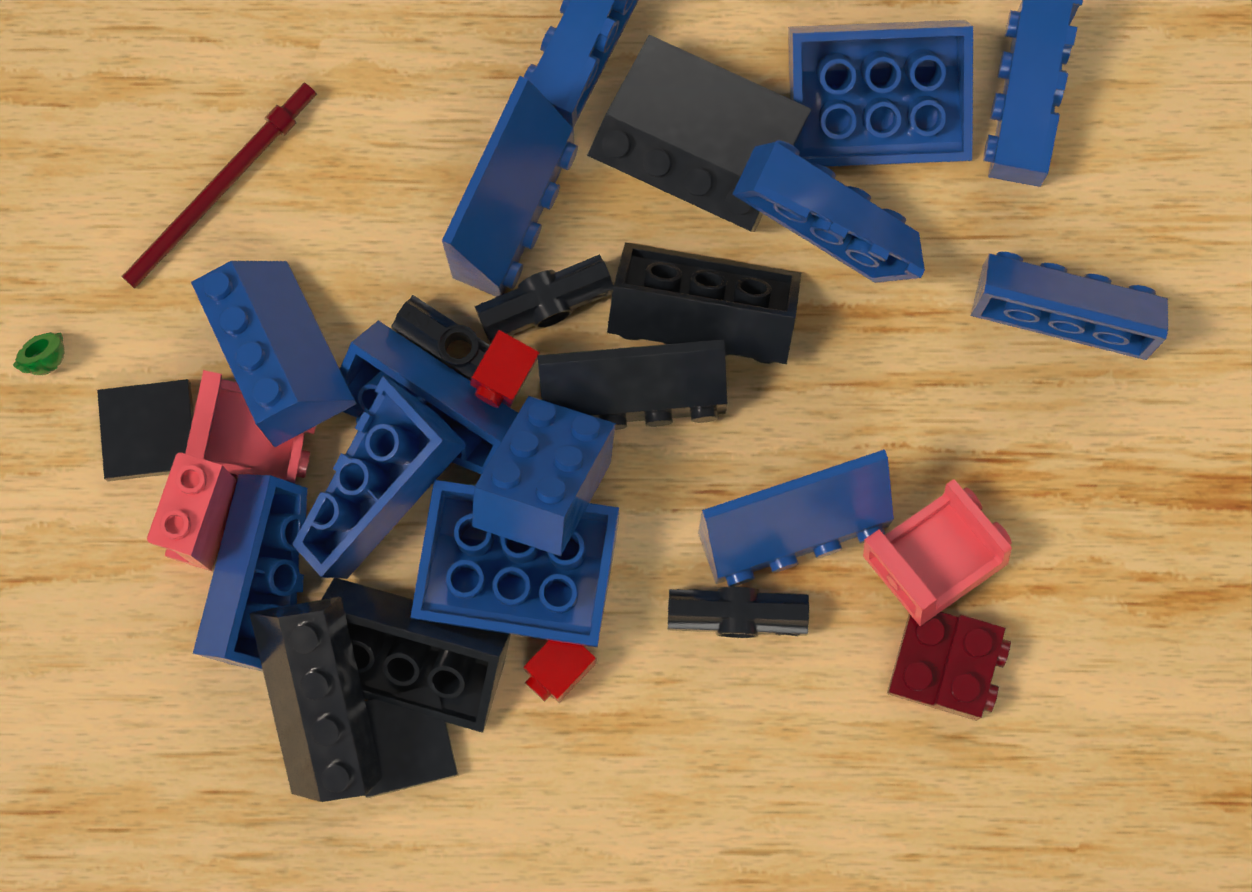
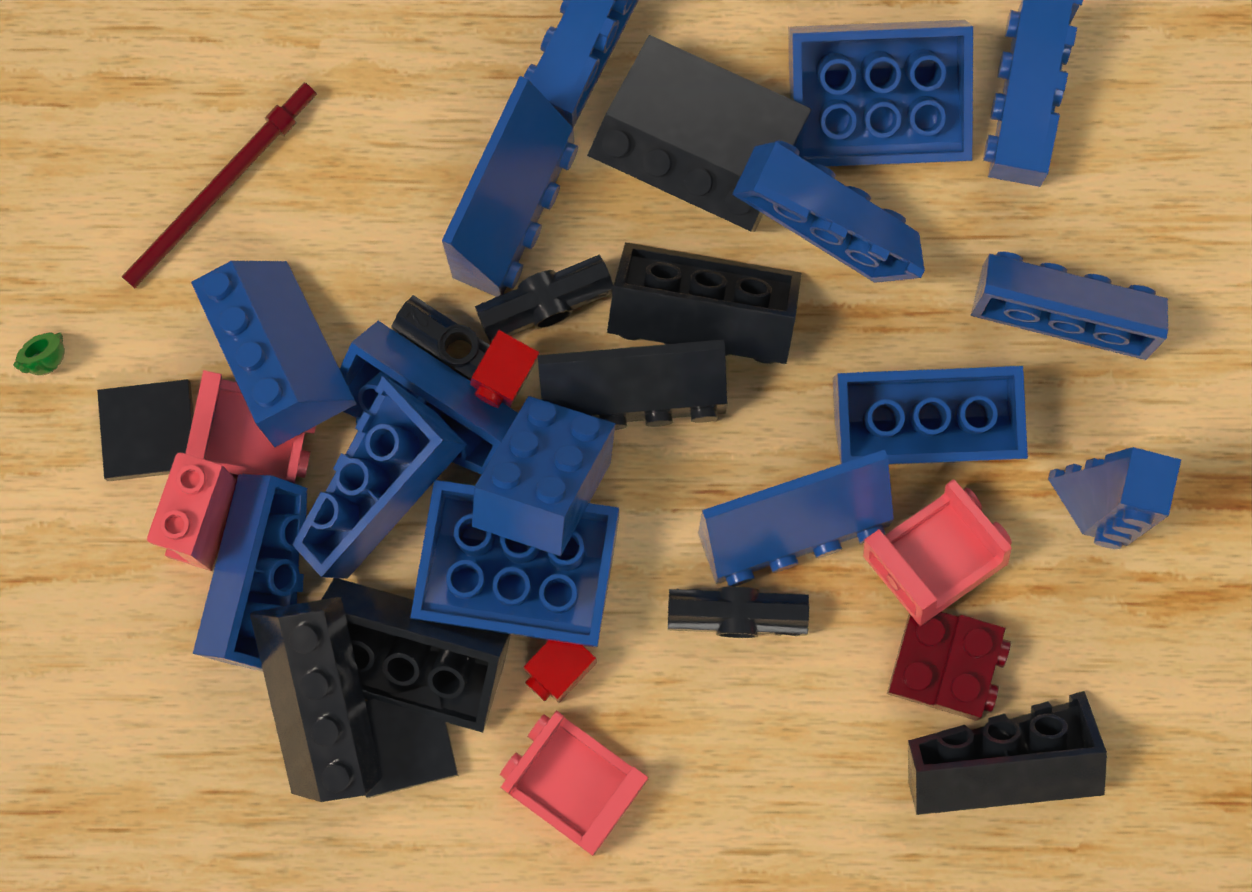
none -> coral panel [500,710,649,856]
none -> blue slope [833,366,1028,465]
none -> black wedge [908,691,1107,815]
none -> blue wedge [1048,447,1181,549]

